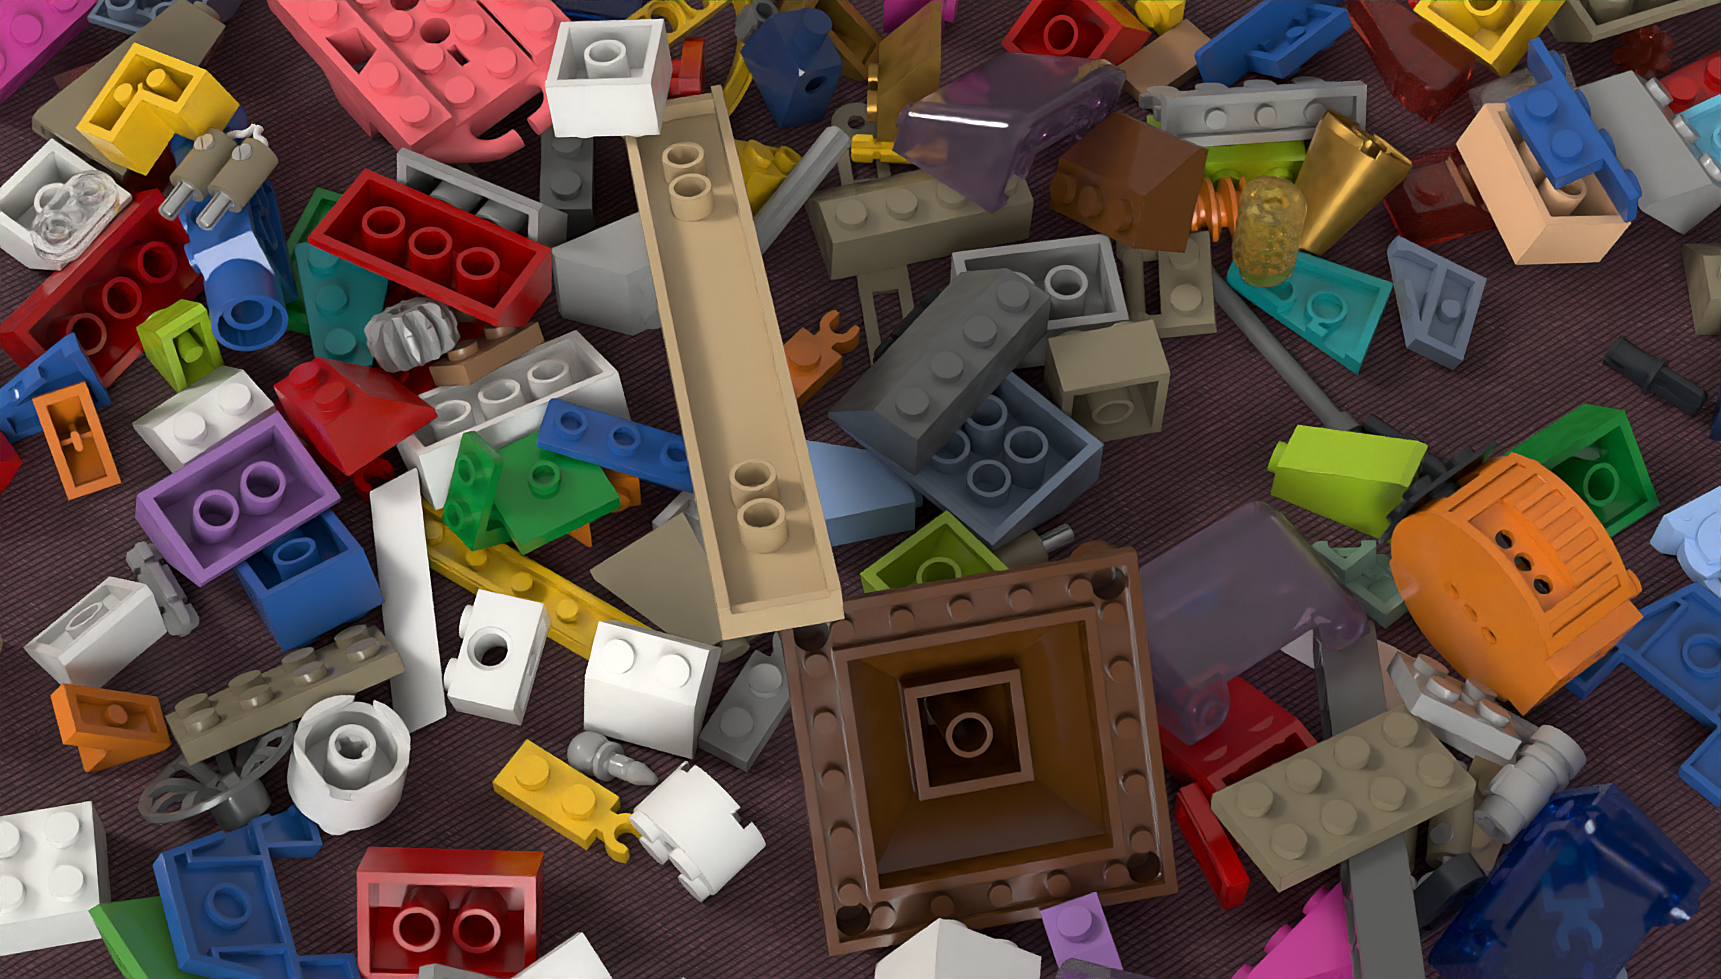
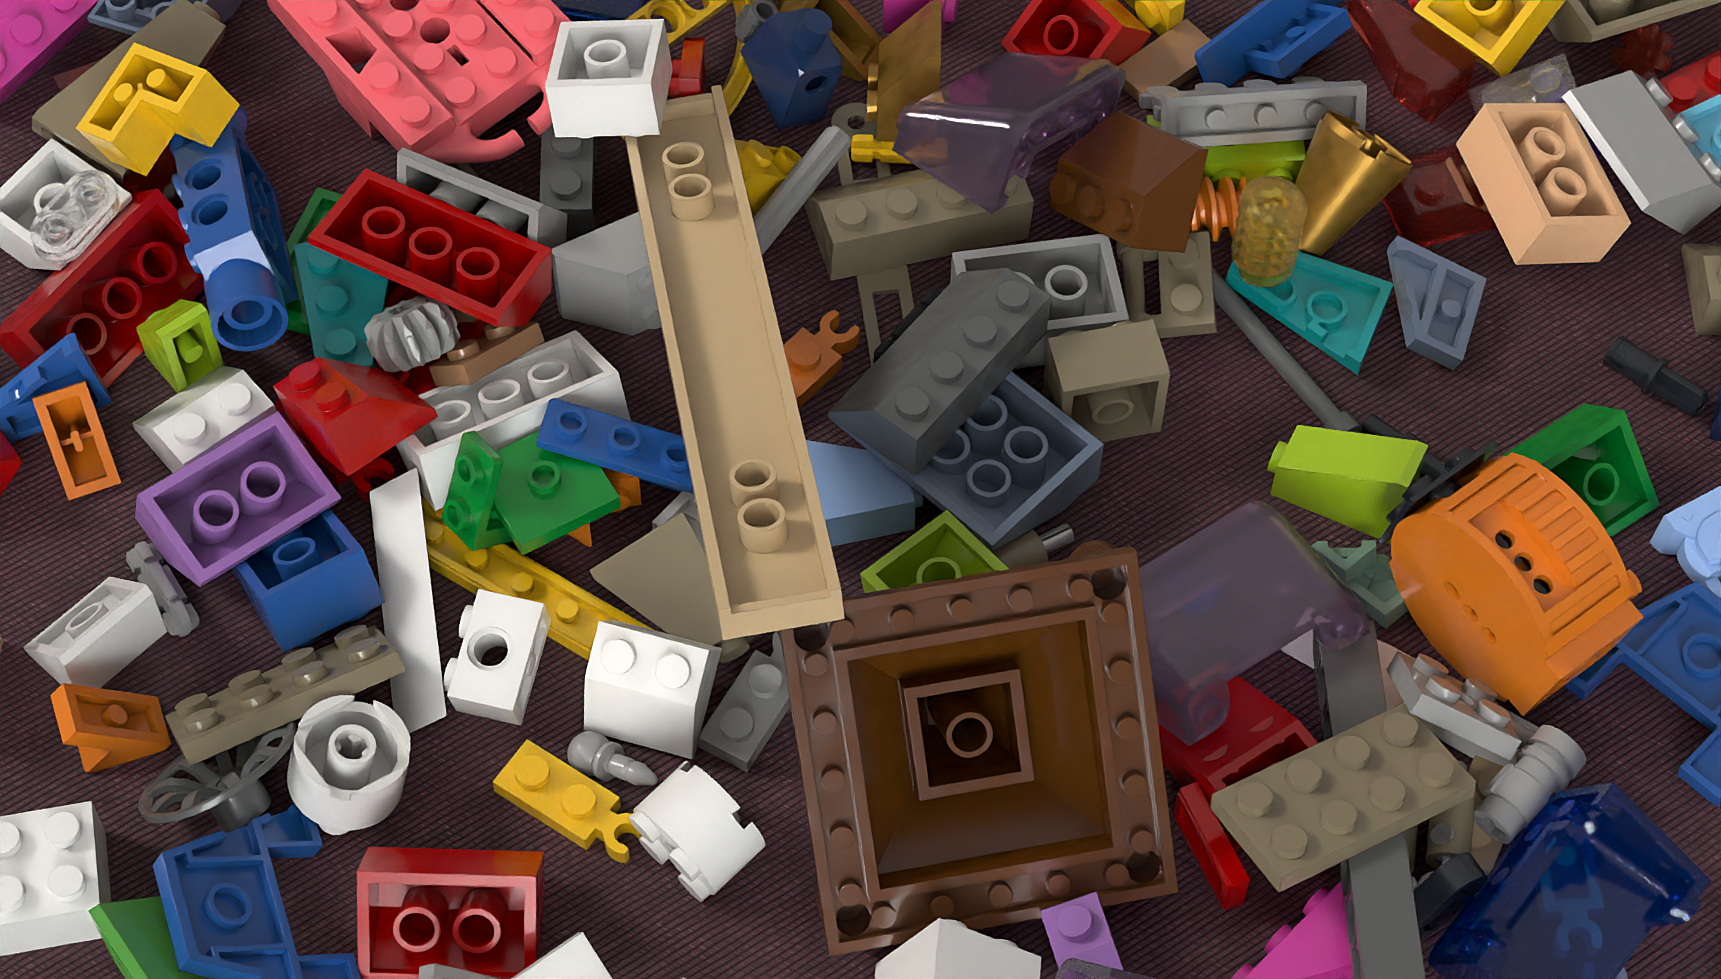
dark tan piece [158,124,278,231] -> none
blue bracket [1505,37,1642,223] -> none

